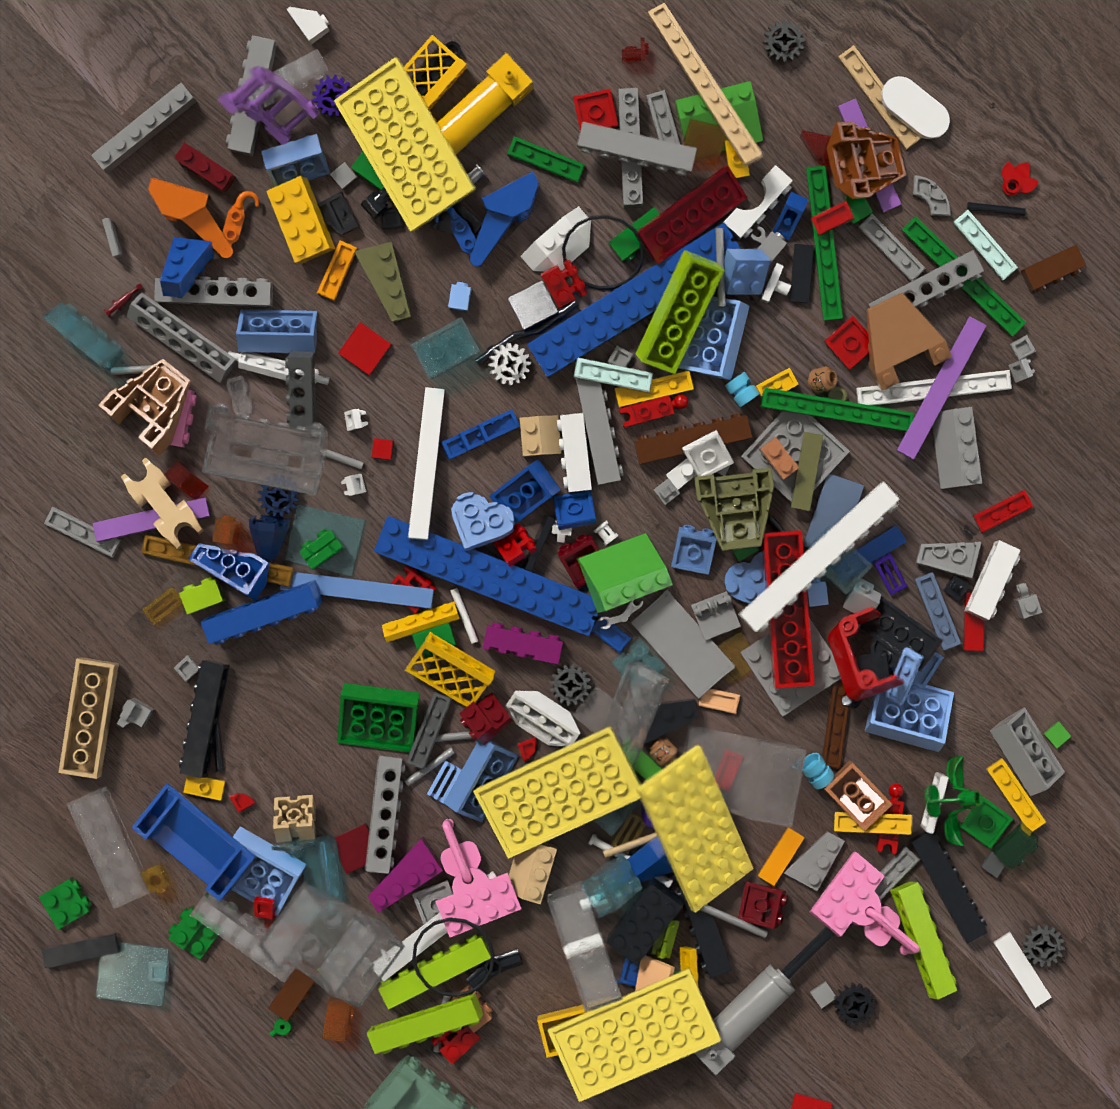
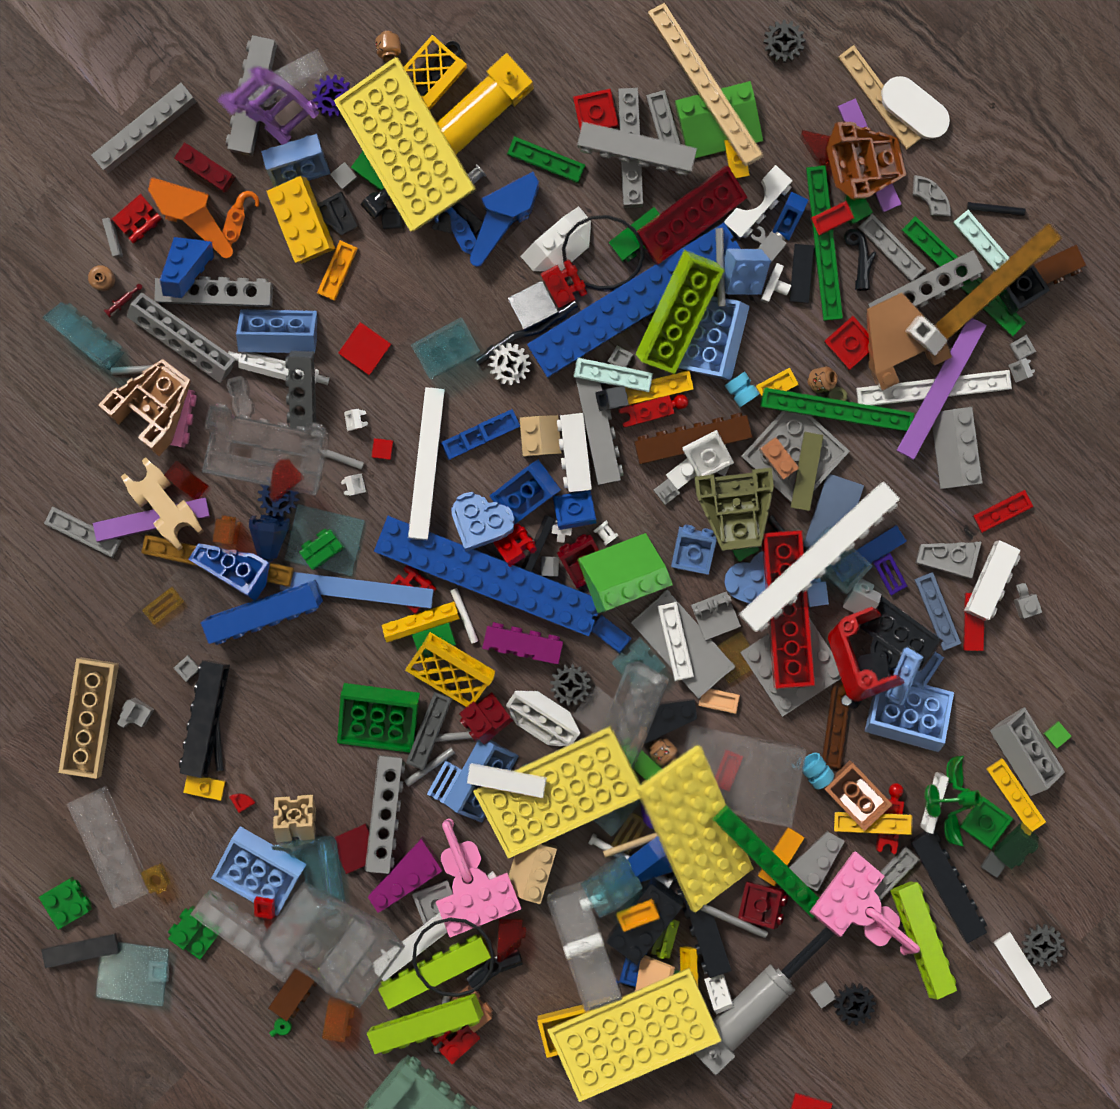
blue slope [131,783,256,902] -> none
lime brick [179,577,226,614] -> none
white slope [287,7,330,45] -> none
olive wedge [354,242,412,323] -> none
light blue brick [448,282,472,312] -> none
red tile [518,737,537,762] -> none
white piece [598,600,643,629] -> none
clear red bracket [621,37,649,61] -> none
clear orange tile [682,119,726,166] -> none
black tile [943,575,970,602] -> none
red plate [1001,162,1038,196] -> none
none -> medium nougat head [88,265,115,291]
none -> red plate [112,194,162,244]
none -> clear red slope [270,458,304,503]
none -> medium nougat head [375,31,401,61]
none -> white tile [467,763,547,798]
none -> clear red slope [497,919,526,962]
none -> light grey tile [541,556,559,576]
none -> black brick [595,386,629,411]
none -> light orange tile [616,899,660,932]
none -> white tile [657,602,694,681]
none -> white tile [704,974,734,1014]
none -> green plate [712,805,819,918]
none -> black plant [844,229,876,291]
none -> white slope [905,316,948,356]
none -> pearl gold tile [934,223,1062,340]
none -> black slope [999,264,1050,315]

